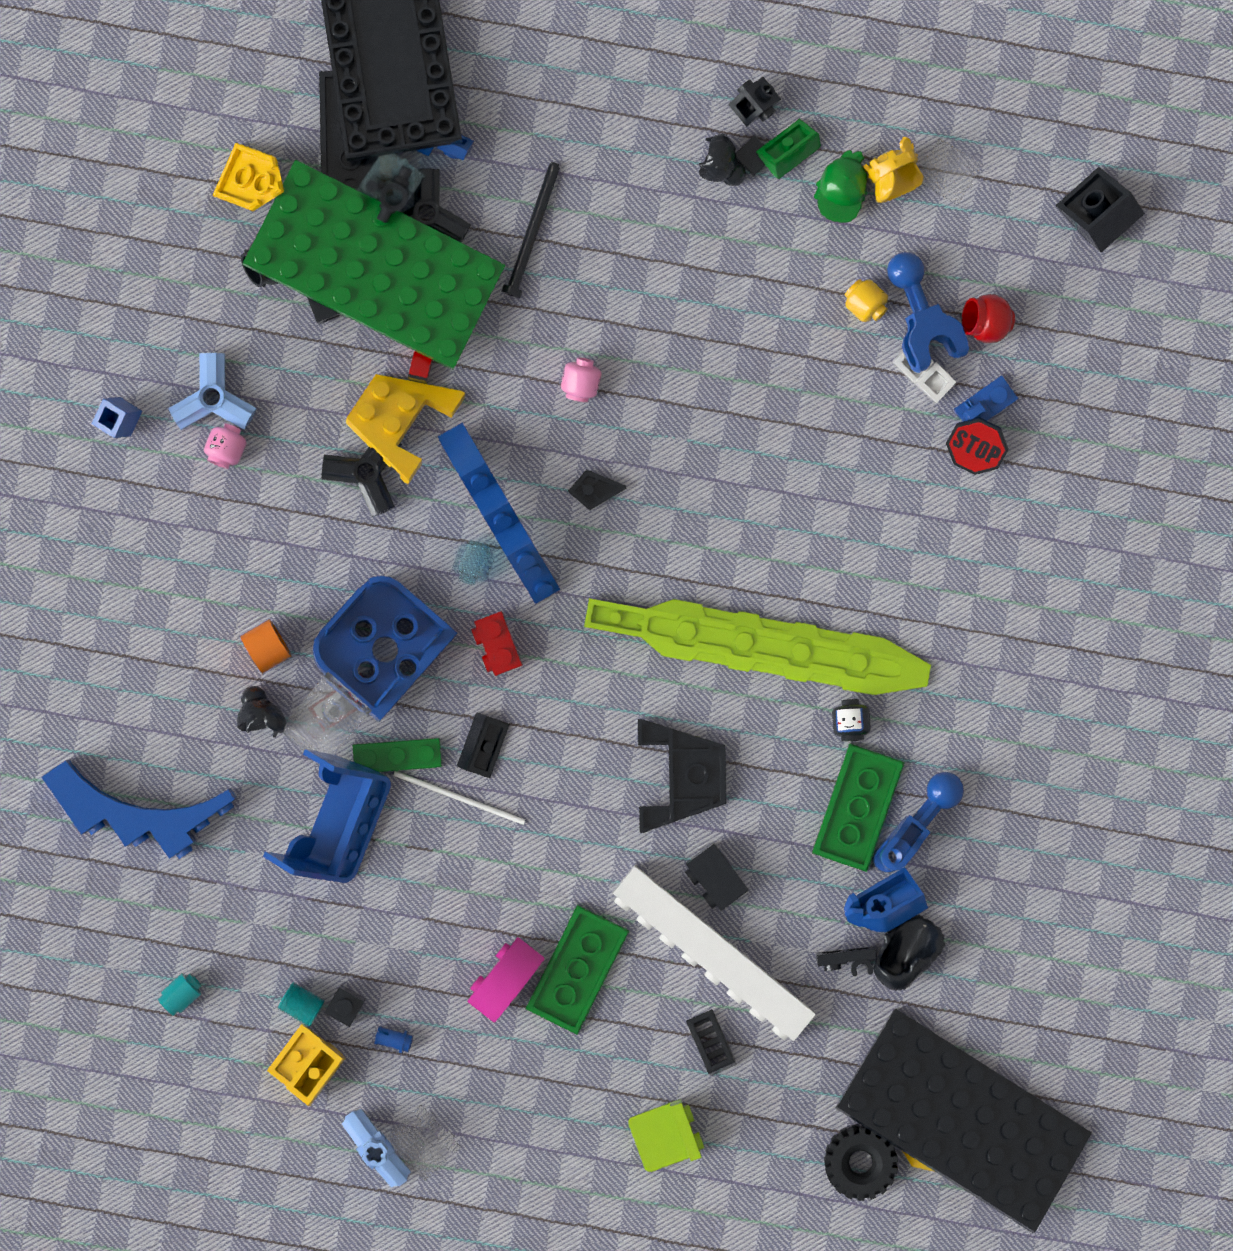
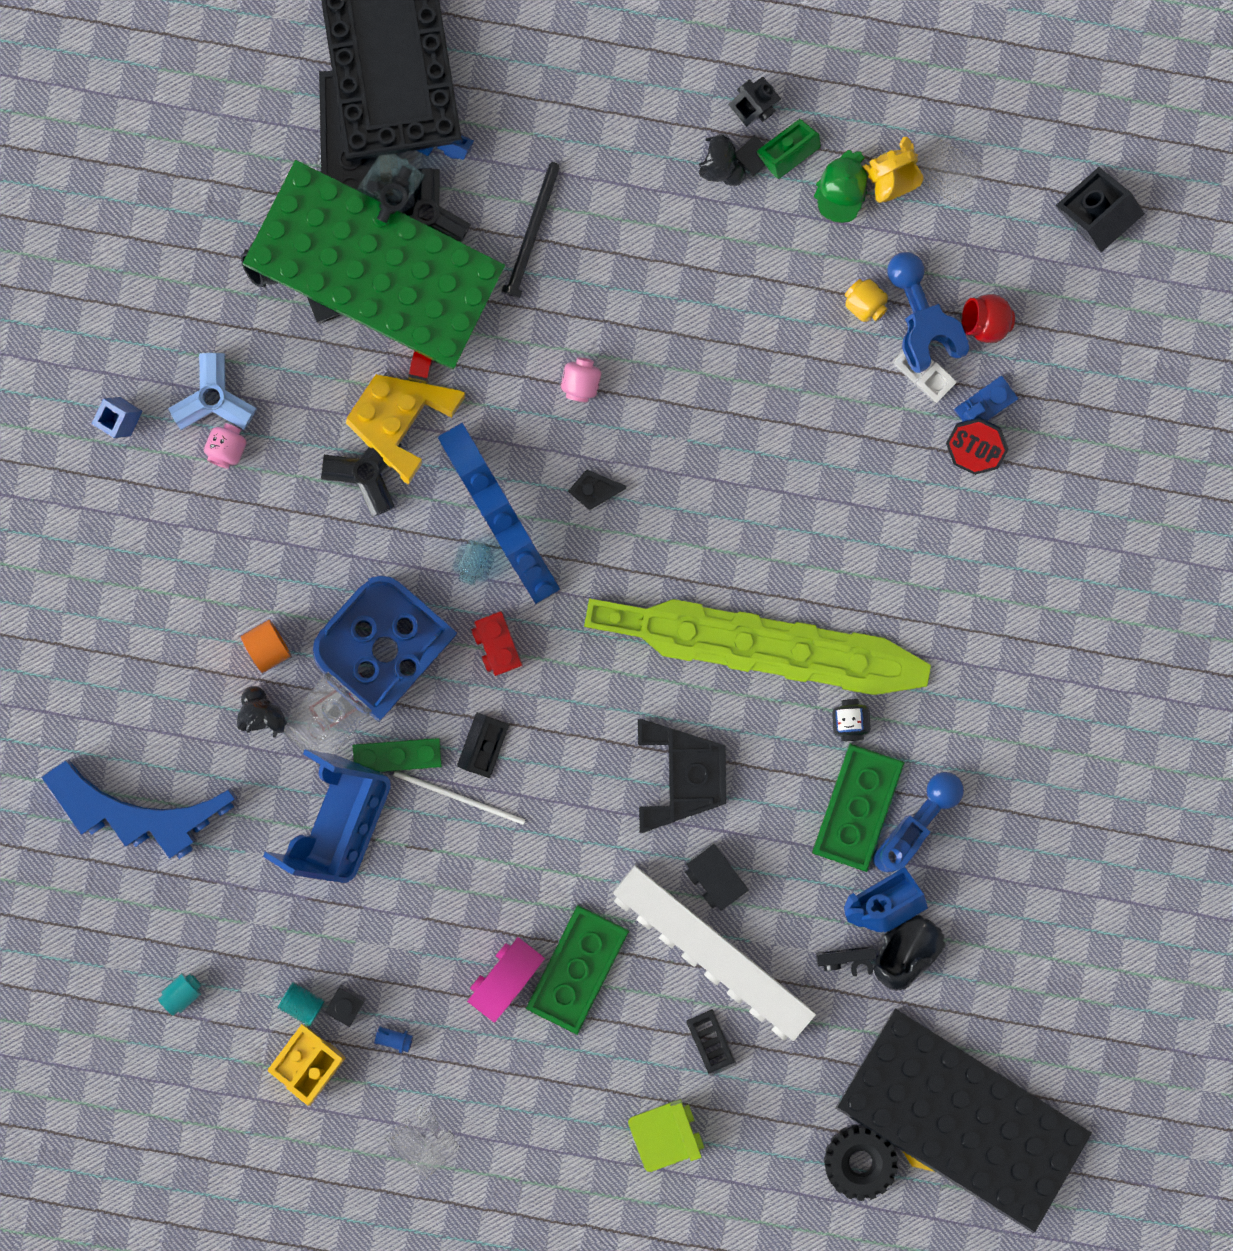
yellow tile [212,143,284,211] -> none
light blue piece [342,1109,411,1187] -> none

